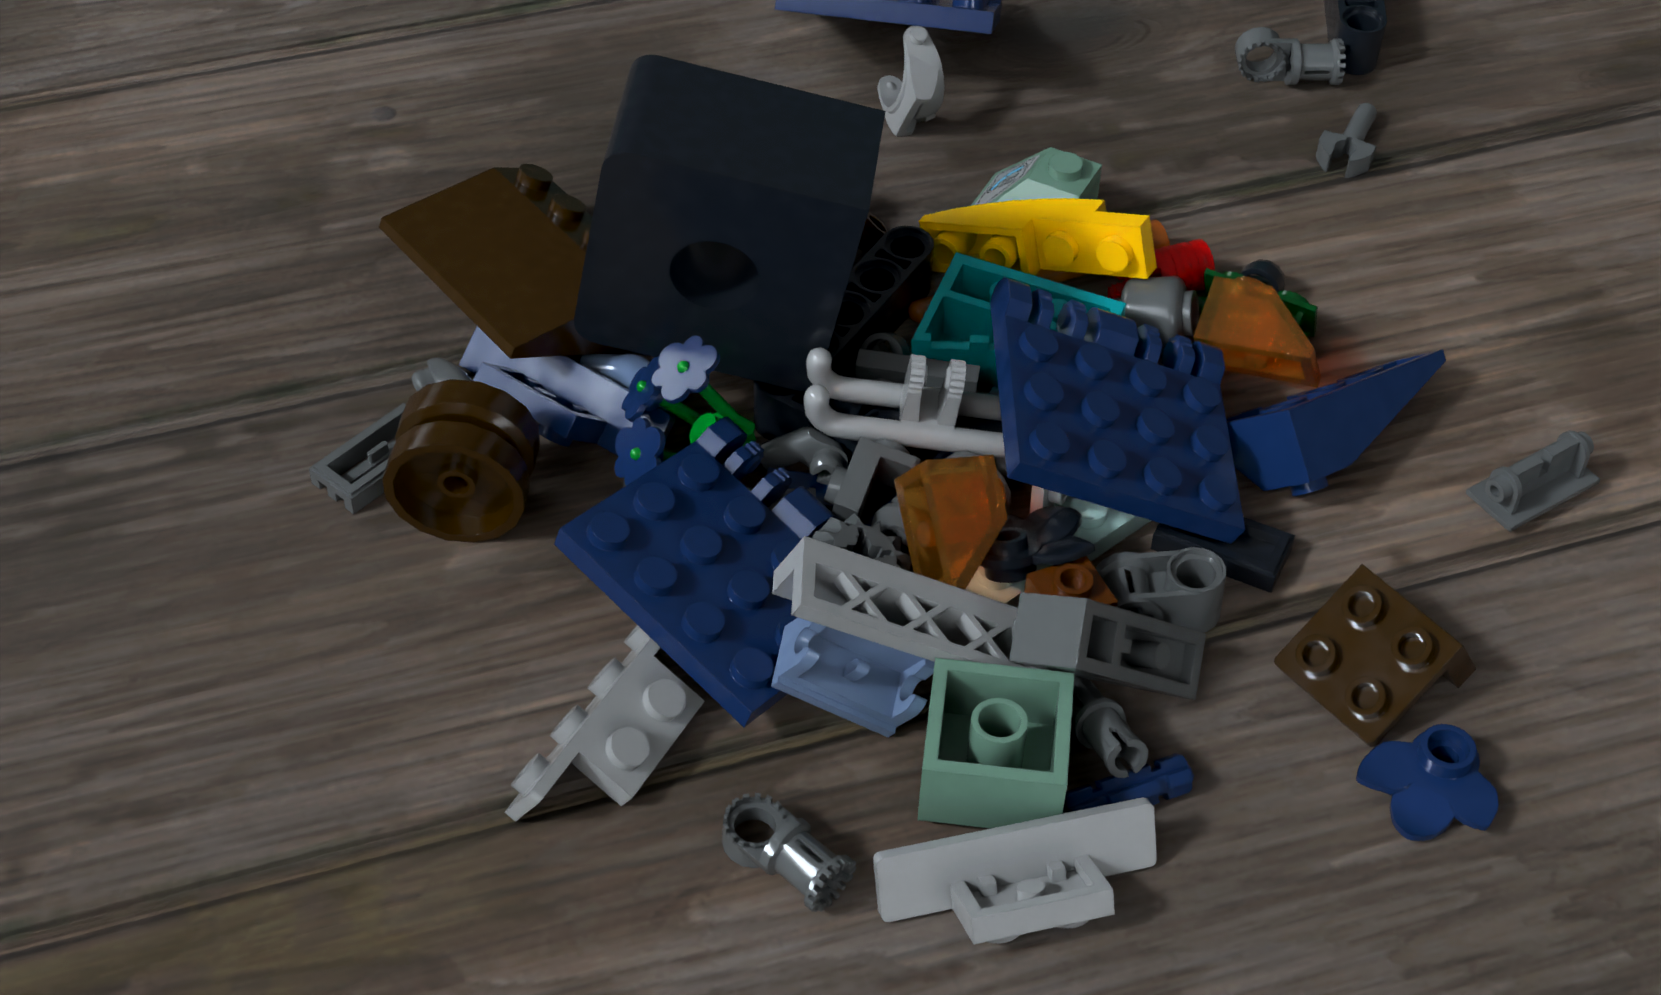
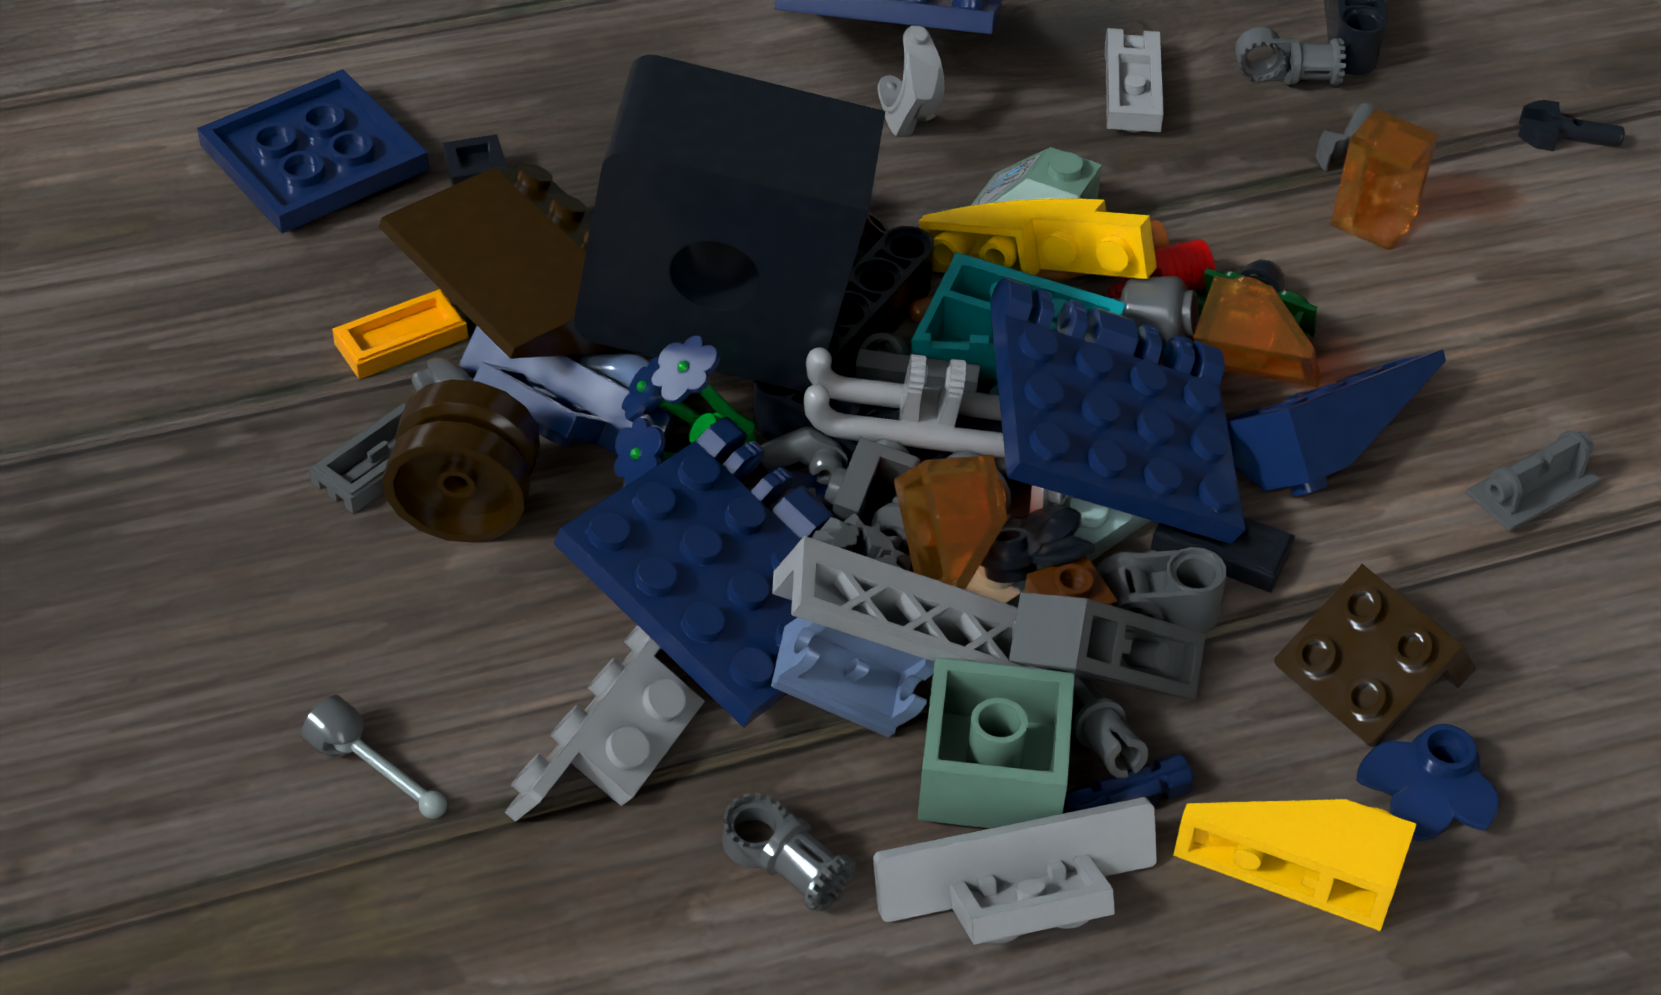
none -> dark blue plate [197,69,430,233]
none -> hinge [301,695,447,819]
none -> light orange tile [332,289,468,380]
none -> black plate [442,134,507,186]
none -> light grey plate [1104,28,1163,132]
none -> yellow slope [1173,799,1416,931]
none -> clear orange panel [1330,109,1438,250]
none -> black bar [1518,100,1625,151]

